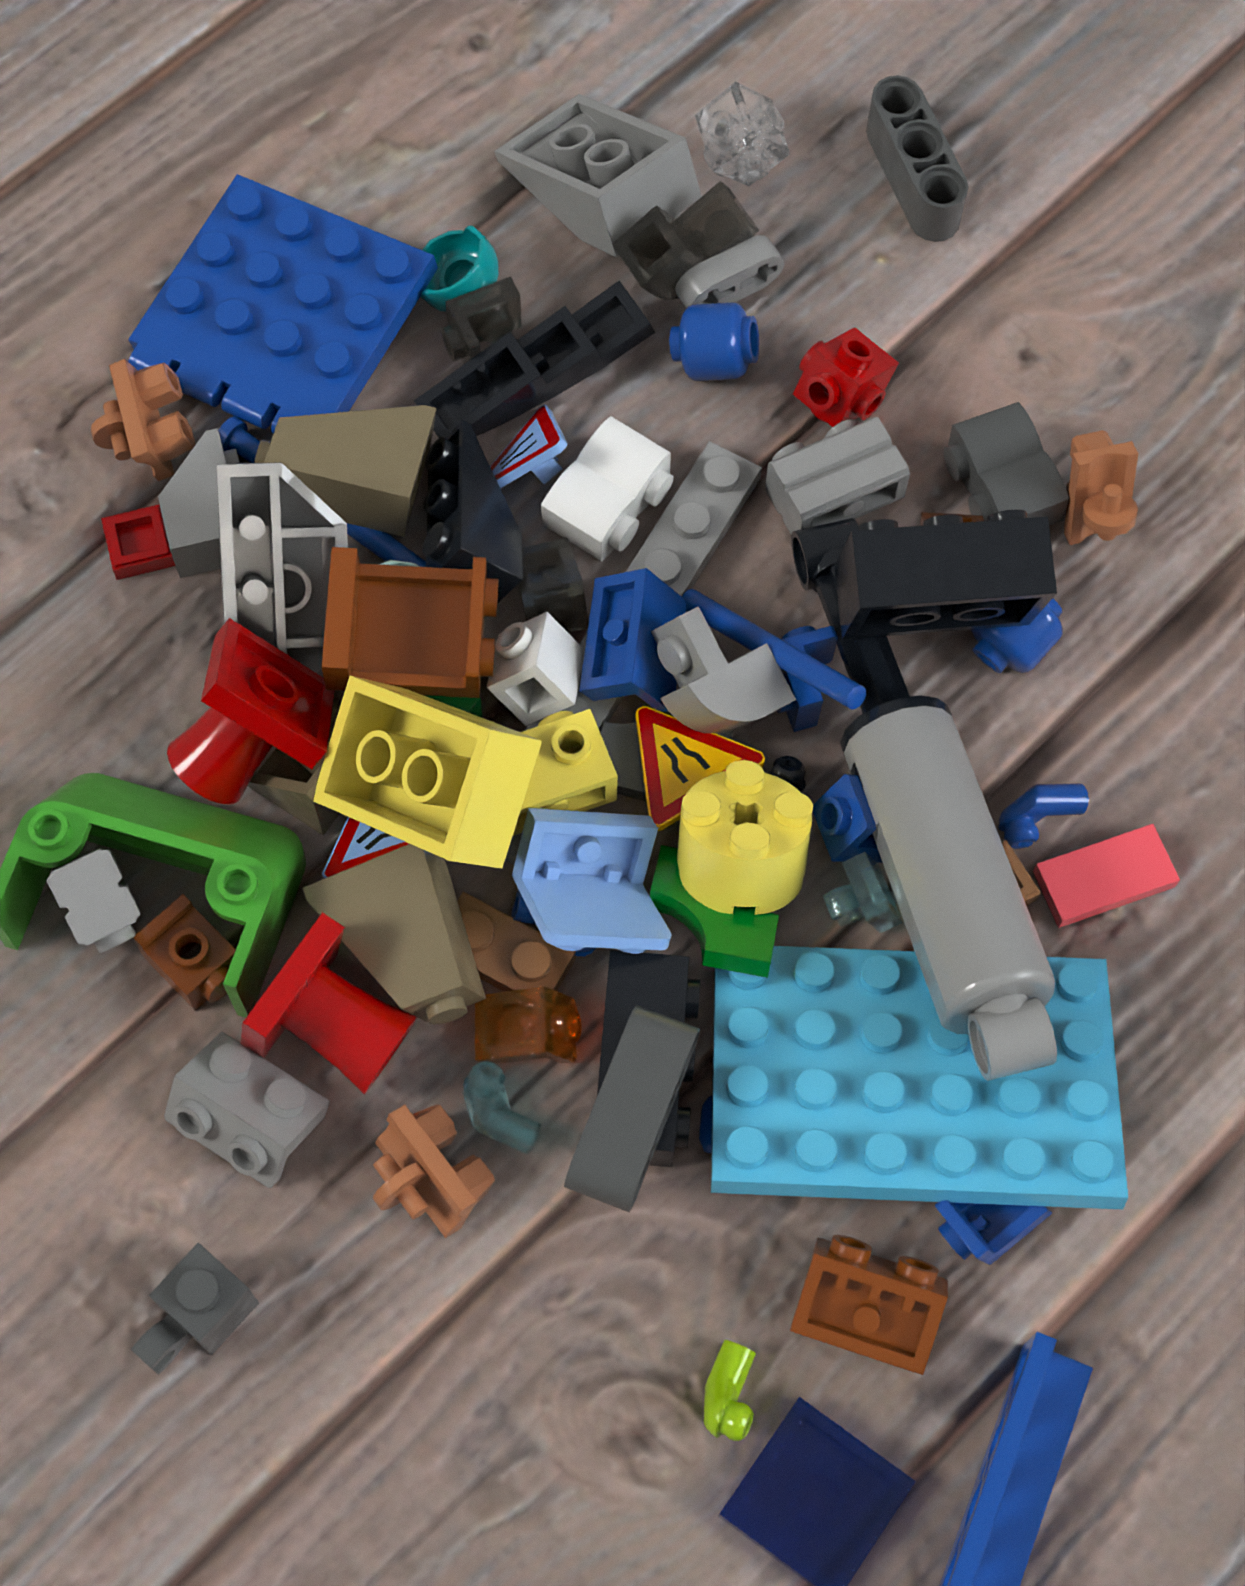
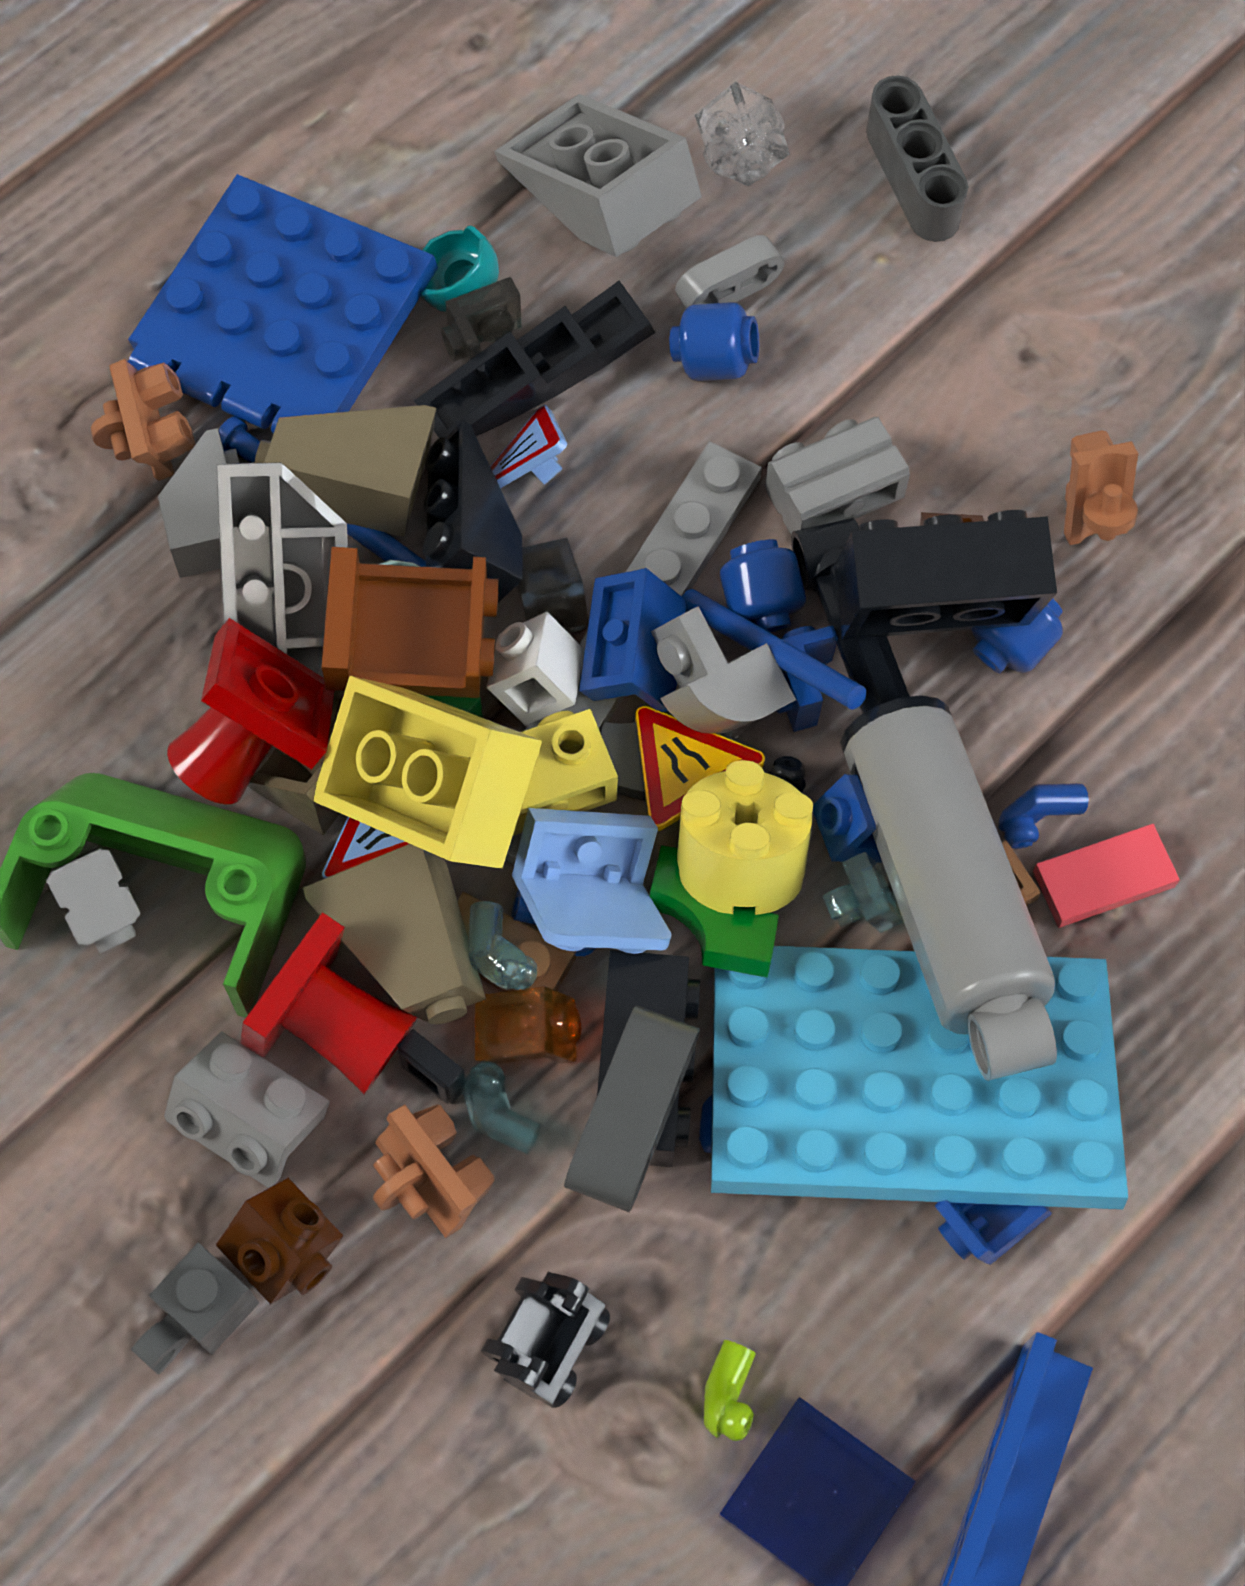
red tile [101,504,176,580] -> none
dark orange brick [133,894,236,1011] -> none
white brick [541,416,674,562] -> none
clear smoke brick [612,181,759,300] -> none
dark orange bracket [790,1235,948,1375] -> none
red brick [793,327,899,427] -> none
dark grey brick [944,402,1069,525] -> none
none -> reddish brown brick [216,1177,344,1305]
none -> black tile [397,1029,467,1104]
none -> clear light blue arm [469,901,538,991]
none -> black piece [481,1272,610,1408]
none -> blue head [720,539,806,633]

